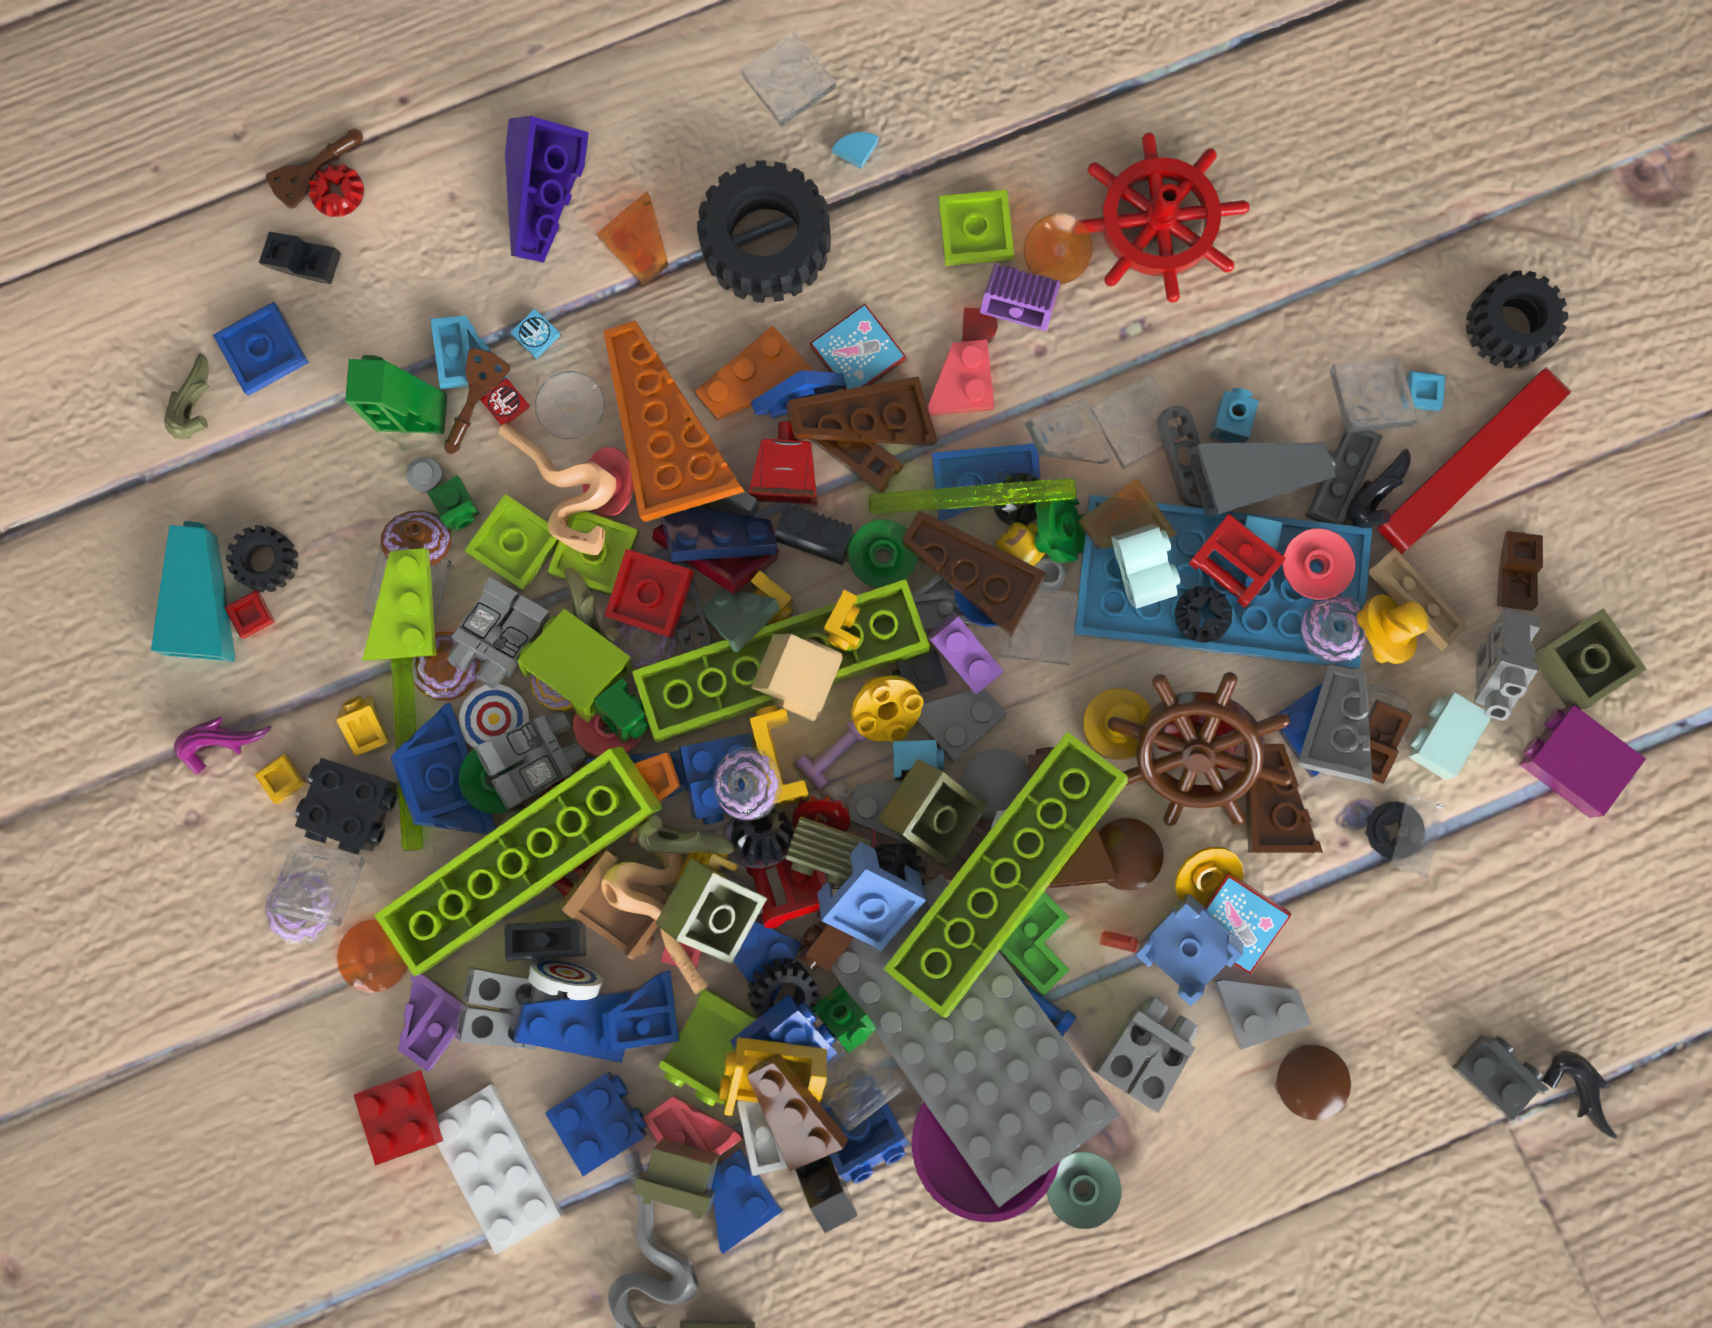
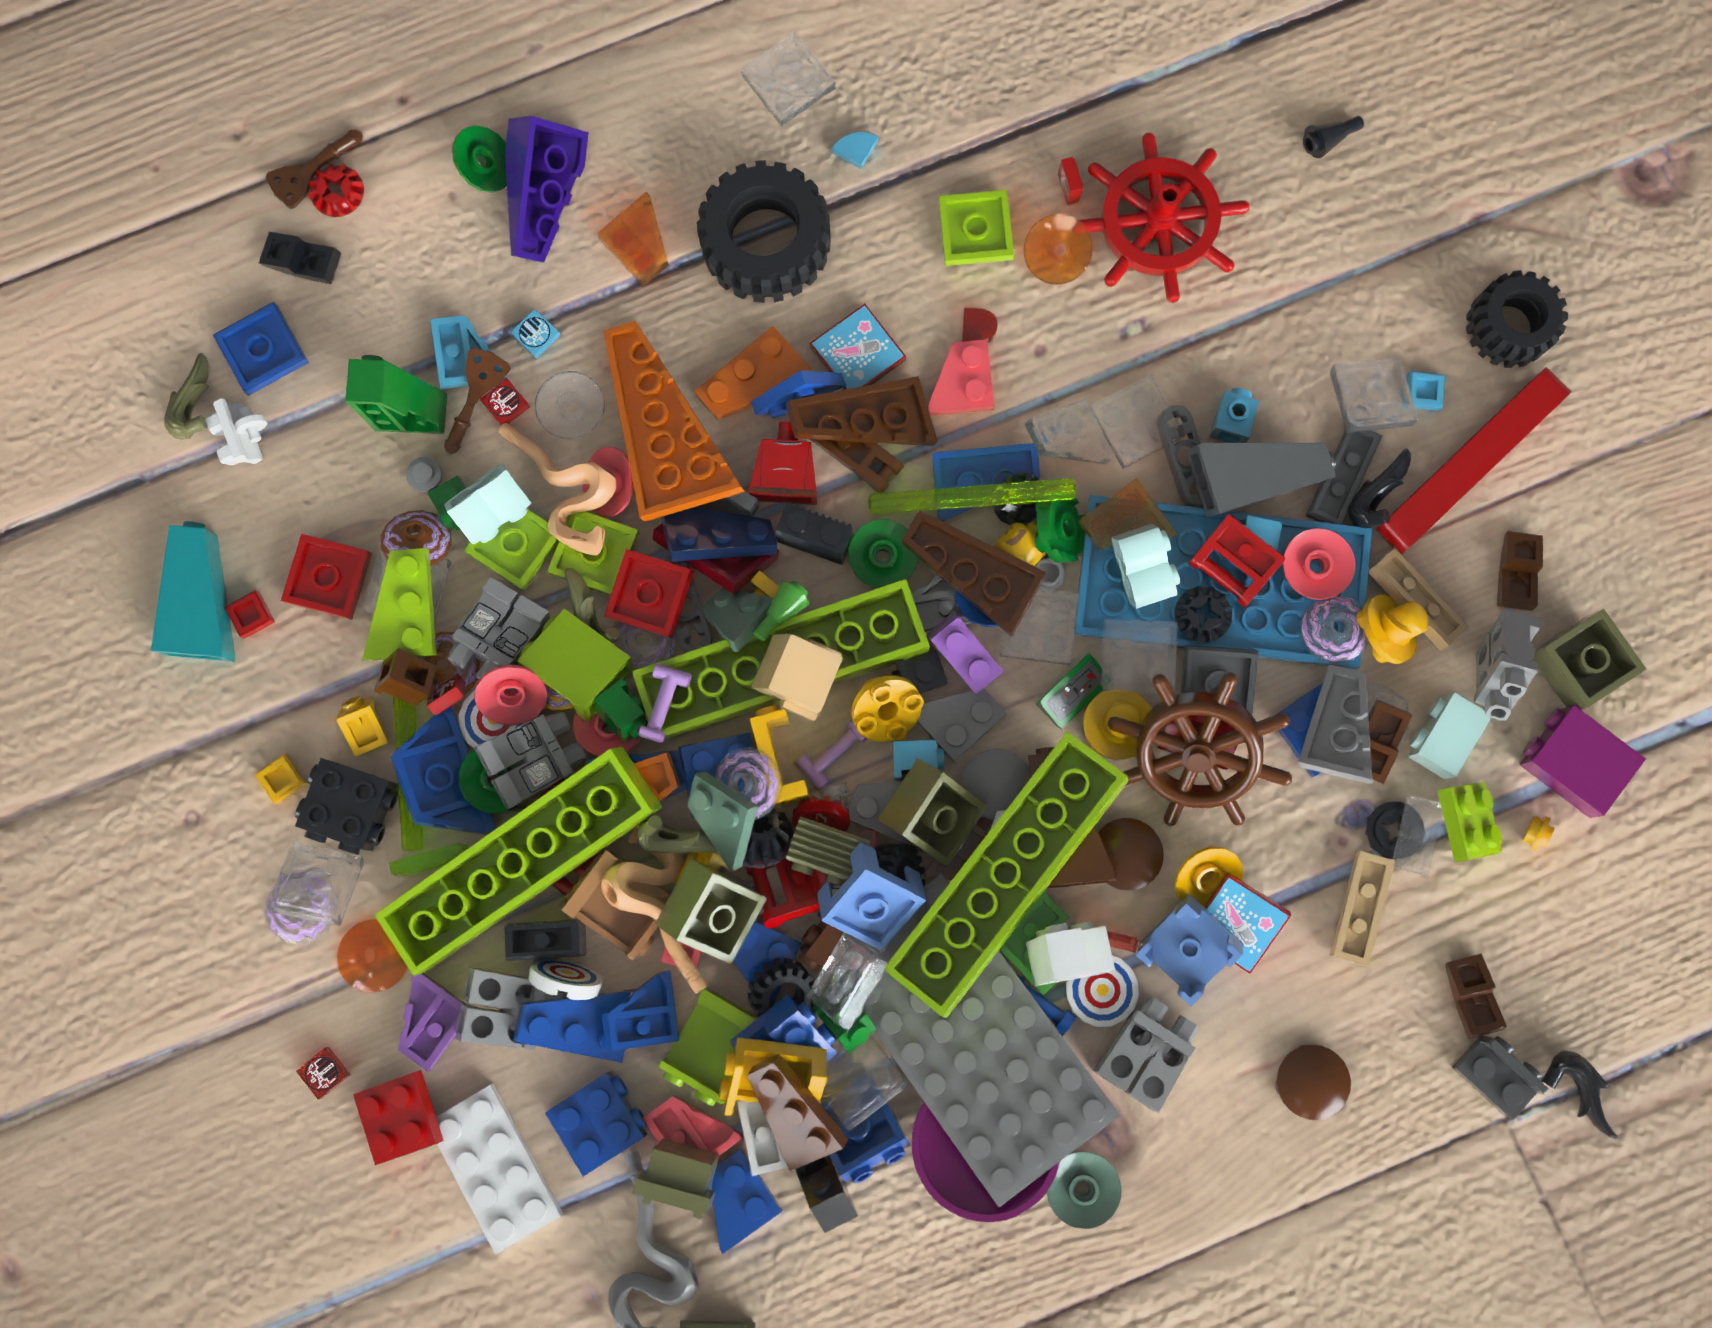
magenta piece [173,716,272,775] -> none
black tyre [226,525,298,593] -> none
yellow bracket [824,590,860,651] -> none
medium lavender brick [980,263,1060,331] -> none
light grey wing [1214,980,1311,1050] -> none
reddish brown wing [1244,744,1323,853] -> none
none -> white hips [205,398,267,465]
none -> red plate [280,534,372,620]
none -> clear red tile [296,1047,351,1100]
none -> reddish brown brick [374,648,437,706]
none -> clear neon green tile [389,843,468,877]
none -> red tile [427,674,466,715]
none -> light aqua brick [444,463,531,544]
none -> green dish [452,125,507,193]
none -> coral dish [474,665,548,725]
none -> lavender piece [638,663,692,743]
none -> sand green wing [687,771,758,871]
none -> bright green cone [753,581,810,641]
none -> clear plate [807,932,888,1030]
none -> white brick [1026,922,1115,986]
none -> slope [1036,653,1112,730]
none -> red tile [1058,157,1083,205]
none -> tile [1065,955,1139,1027]
none -> clear plate [1101,619,1177,693]
none -> dark grey tile [1180,645,1259,715]
none -> black cone [1303,116,1364,159]
none -> tan plate [1330,850,1395,967]
none -> lime plate [1437,782,1502,863]
none -> reddish brown slope [1445,953,1507,1039]
none -> yellow plate [1523,815,1555,851]

